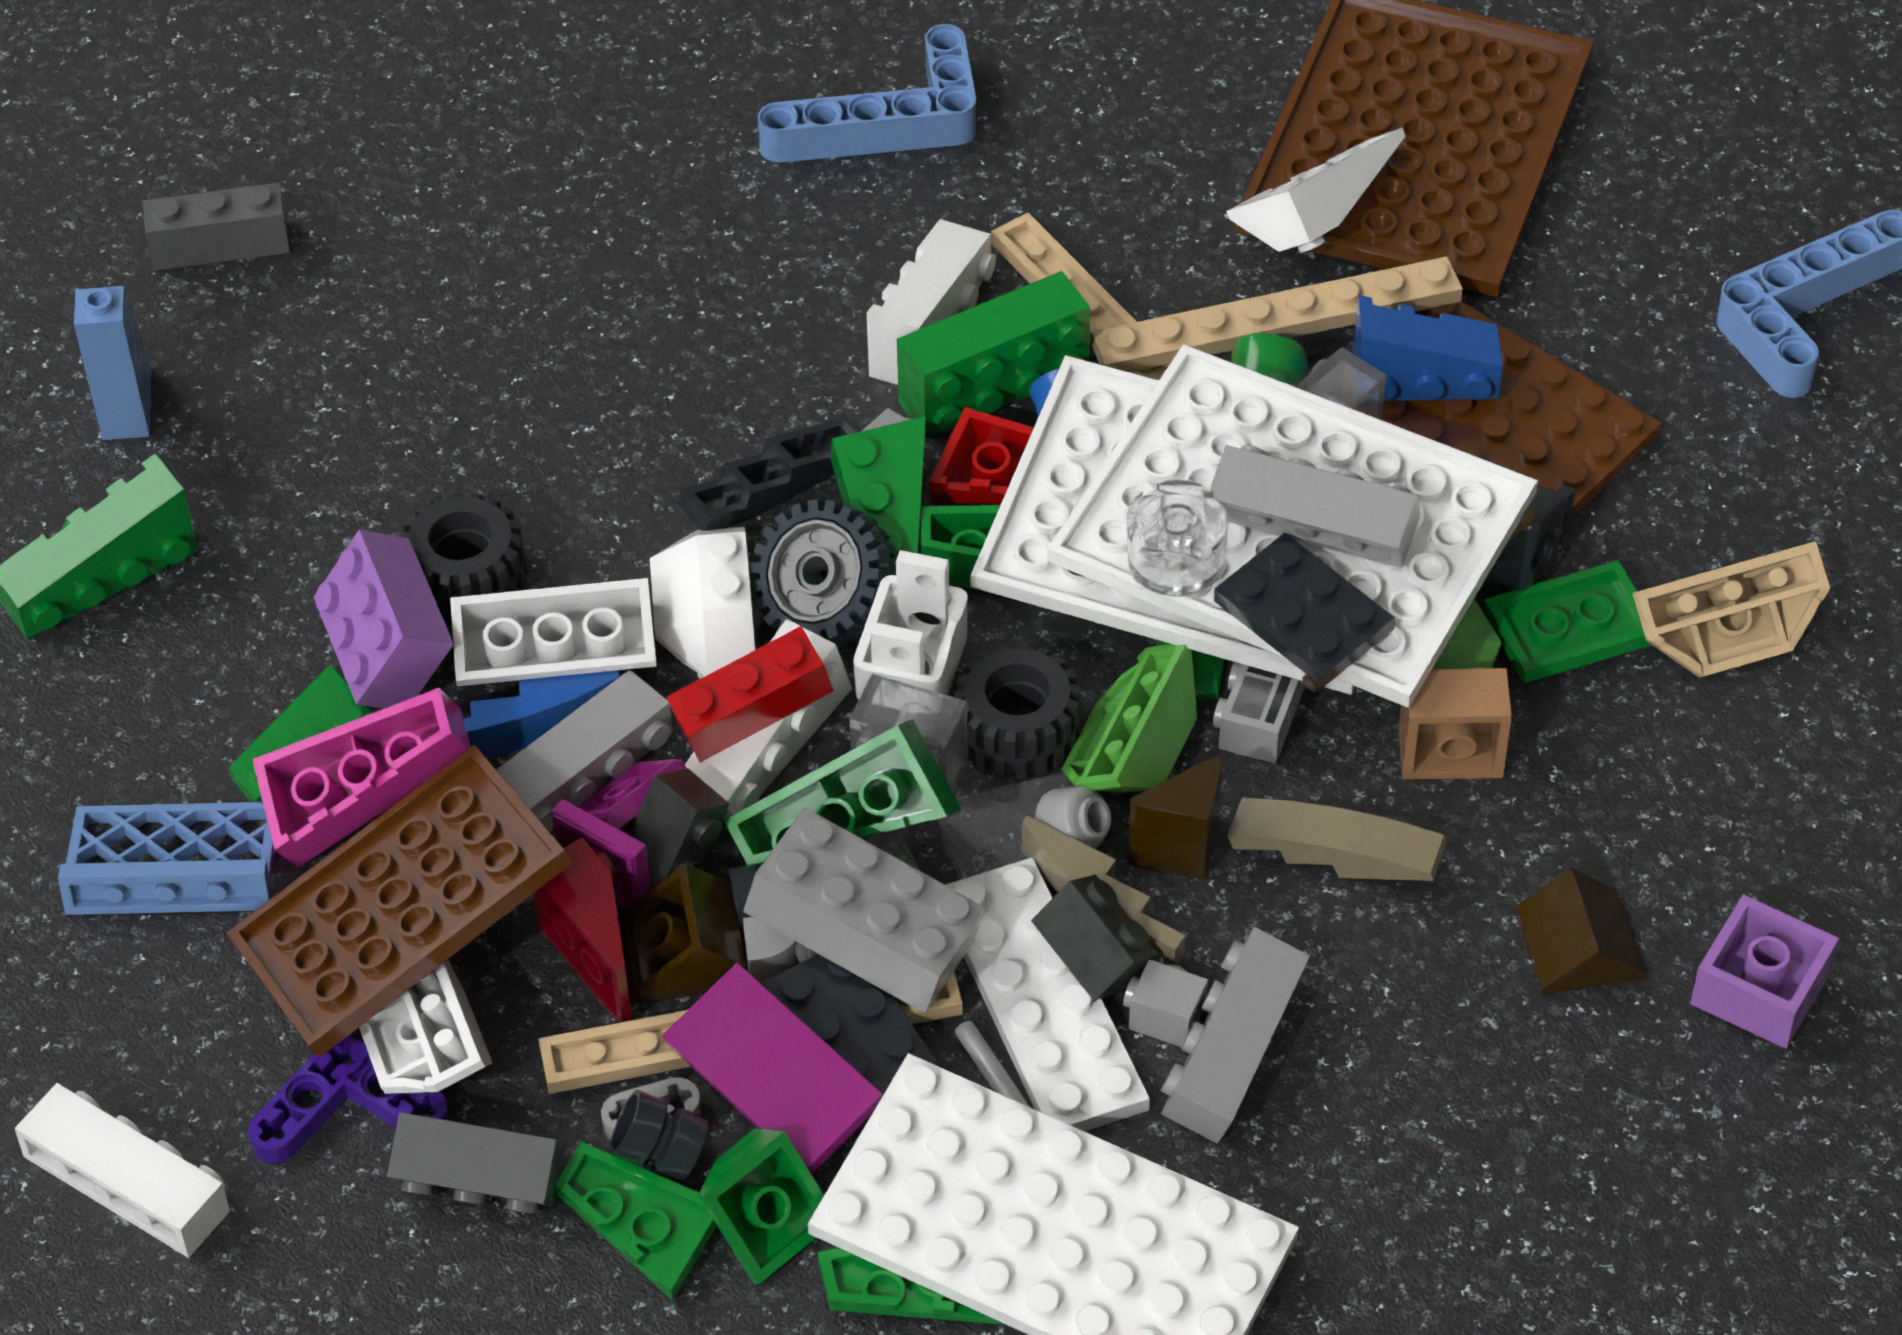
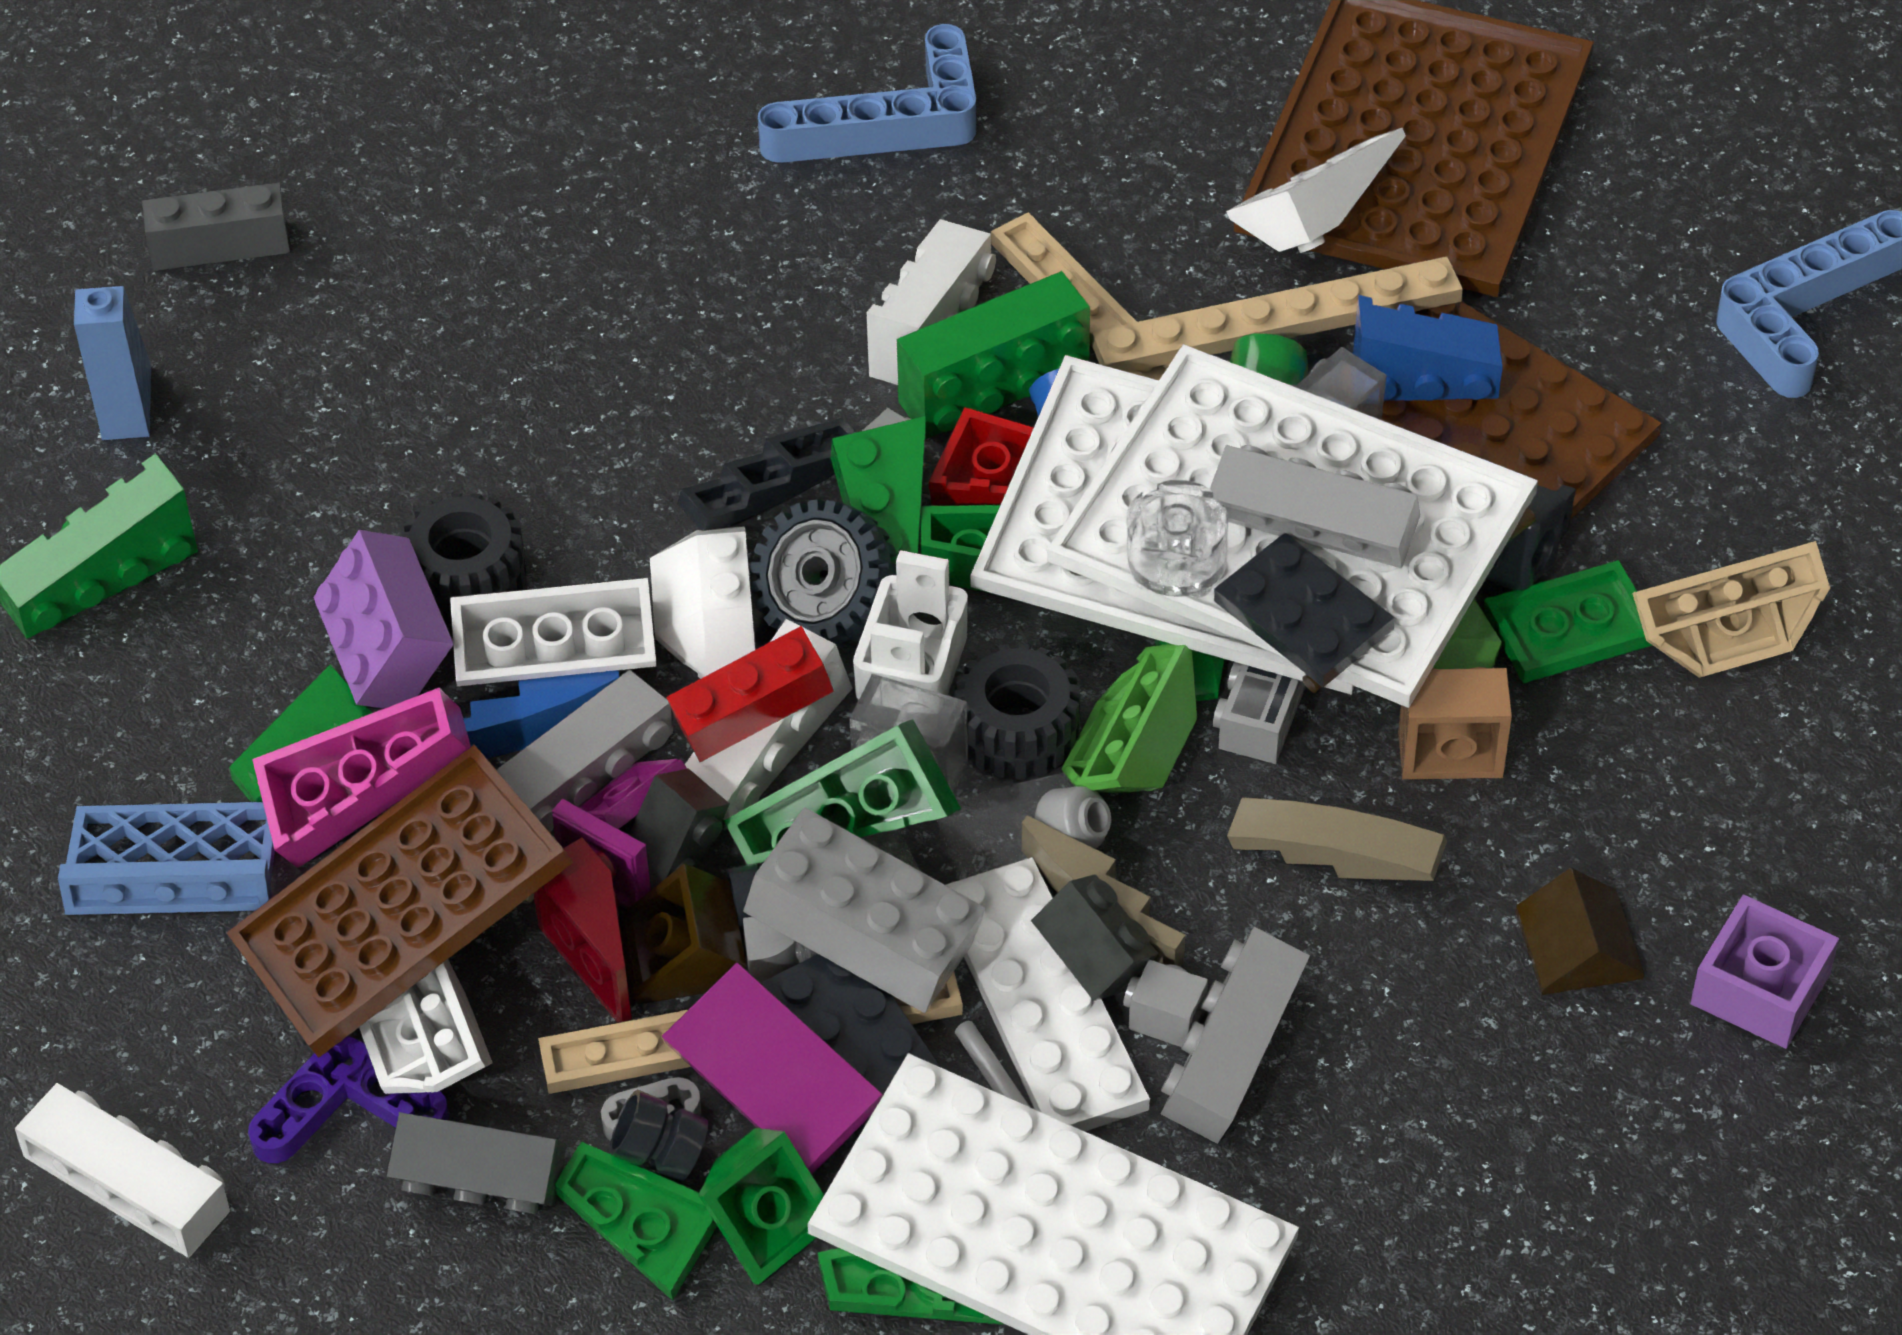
dark brown slope [1128,755,1223,880] -> none

